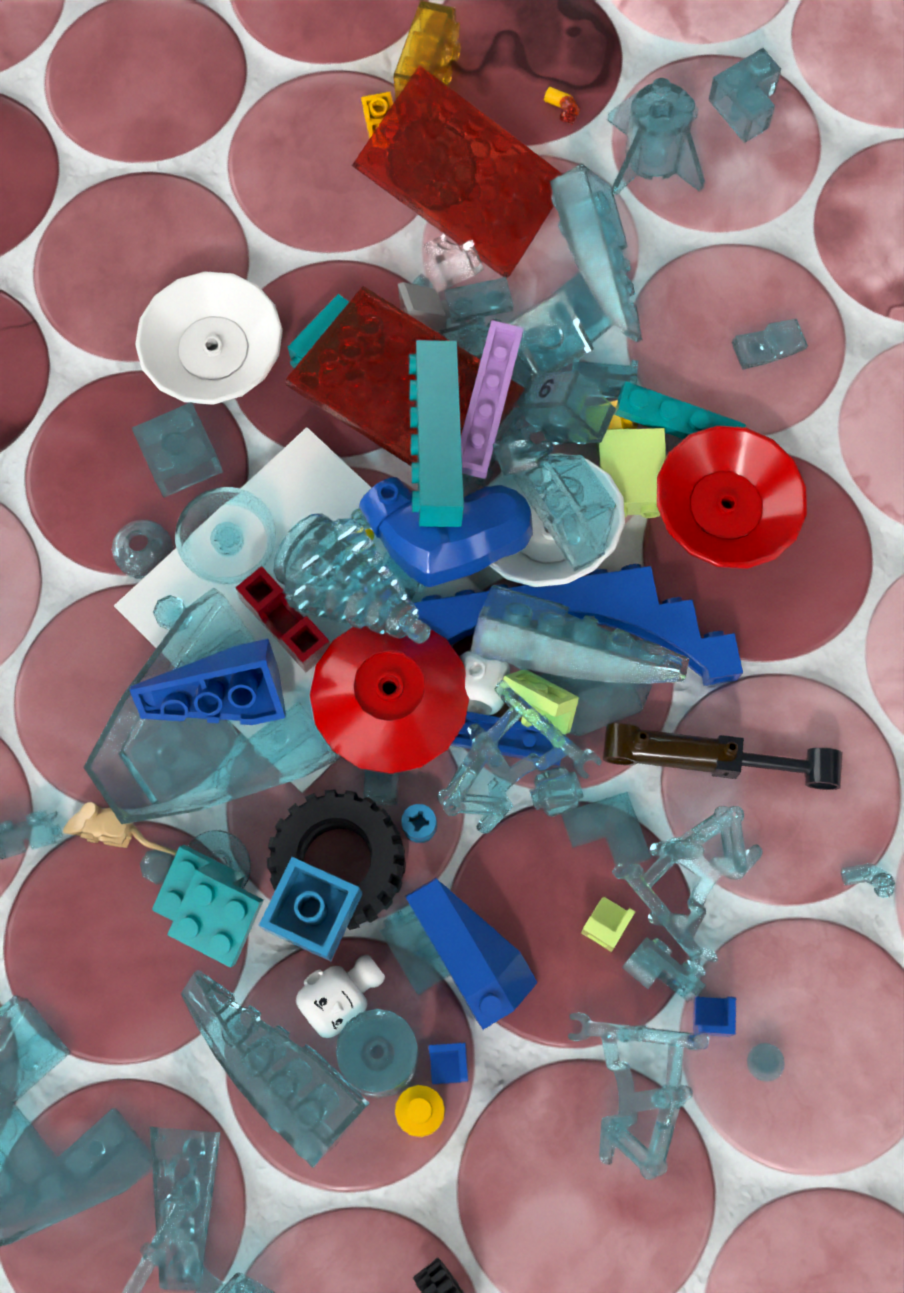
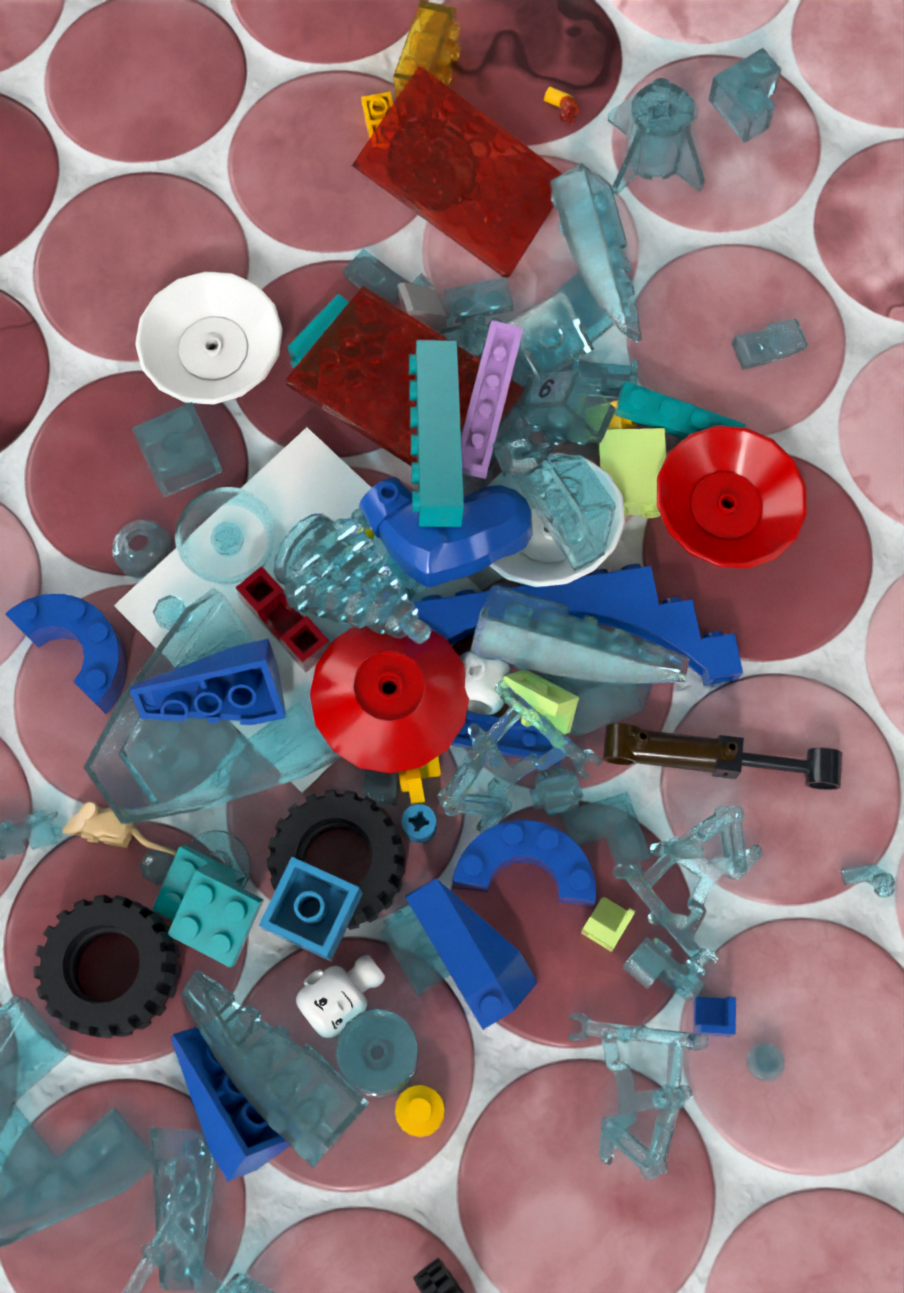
clear brick [423,234,484,293] -> none
blue panel [428,1043,469,1085] -> none
none -> blue brick [5,594,127,714]
none -> black tyre [34,895,181,1039]
none -> blue wedge [170,1025,303,1182]
none -> clear light blue plate [343,249,408,312]
none -> yellow bracket [399,757,441,805]
none -> blue brick [452,820,596,907]

